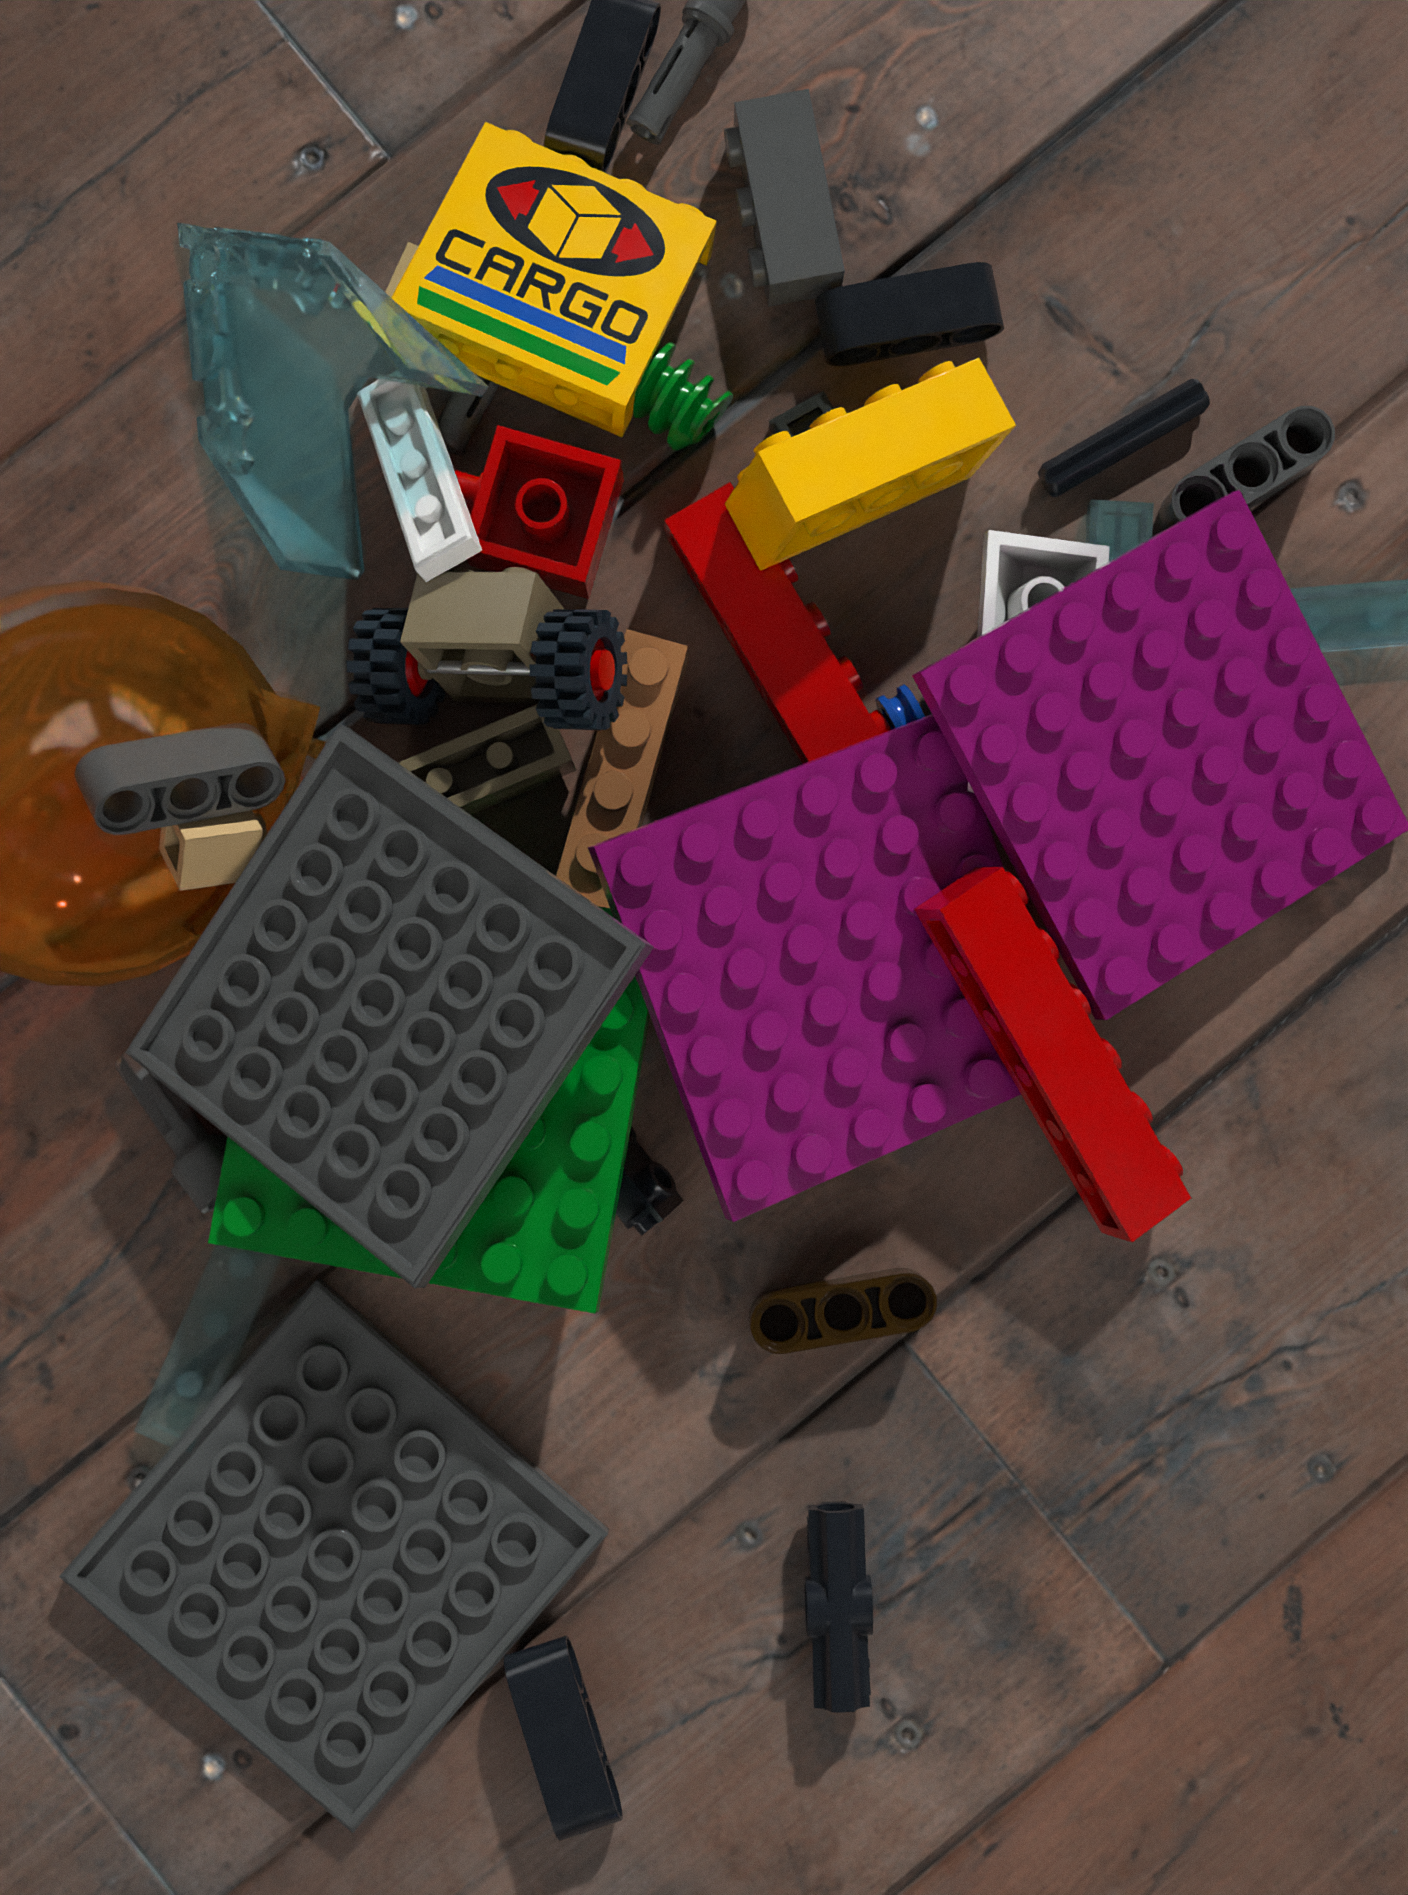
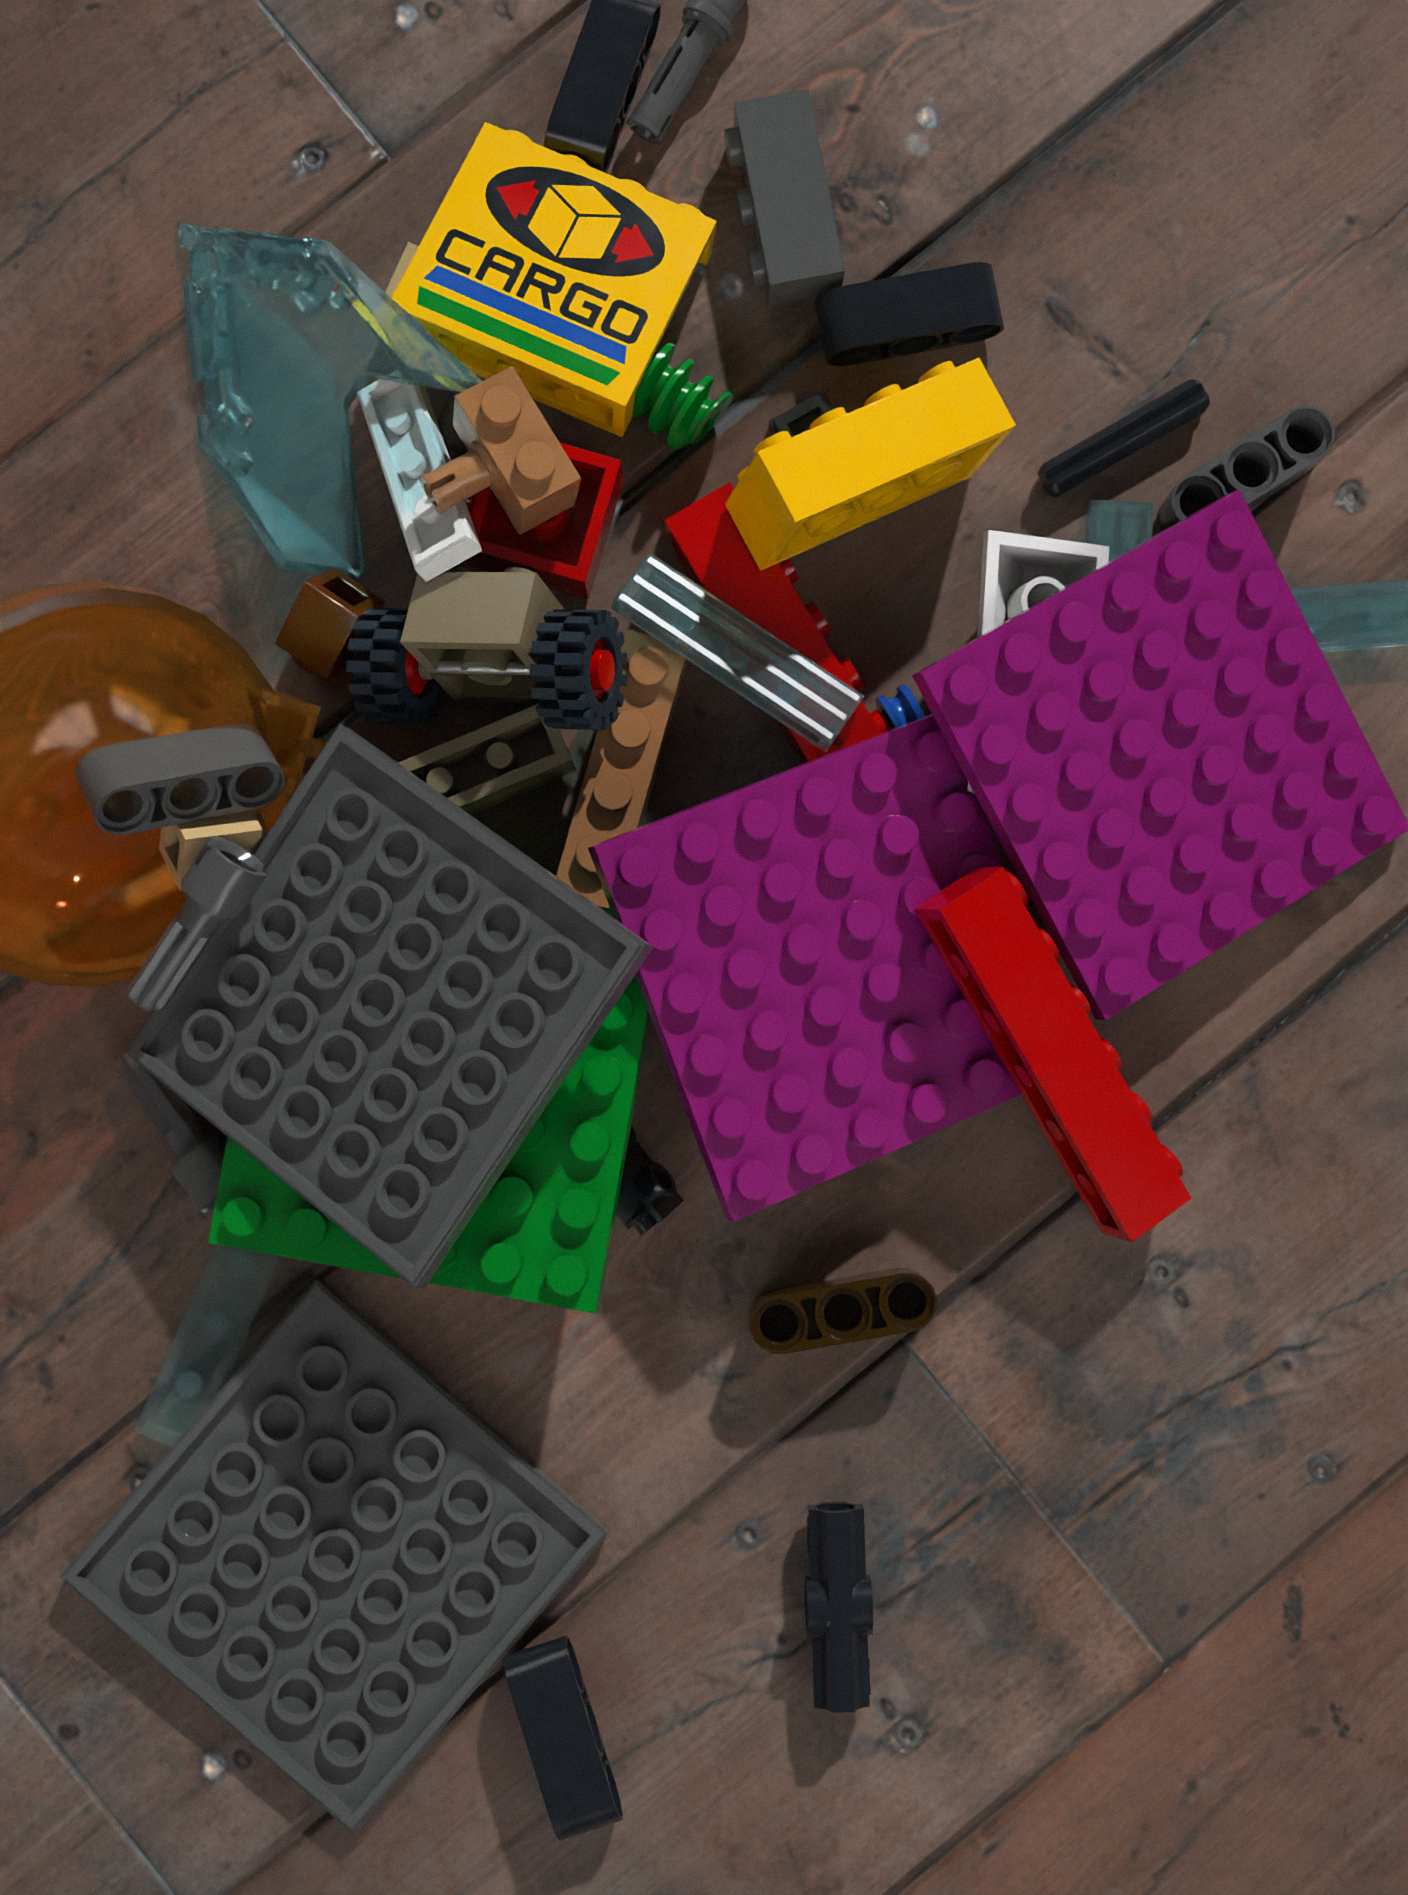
none -> dark grey piece [127,836,267,1012]
none -> reddish brown brick [275,567,385,679]
none -> medium nougat brick [419,366,581,535]
none -> clear light blue tile [611,552,864,752]

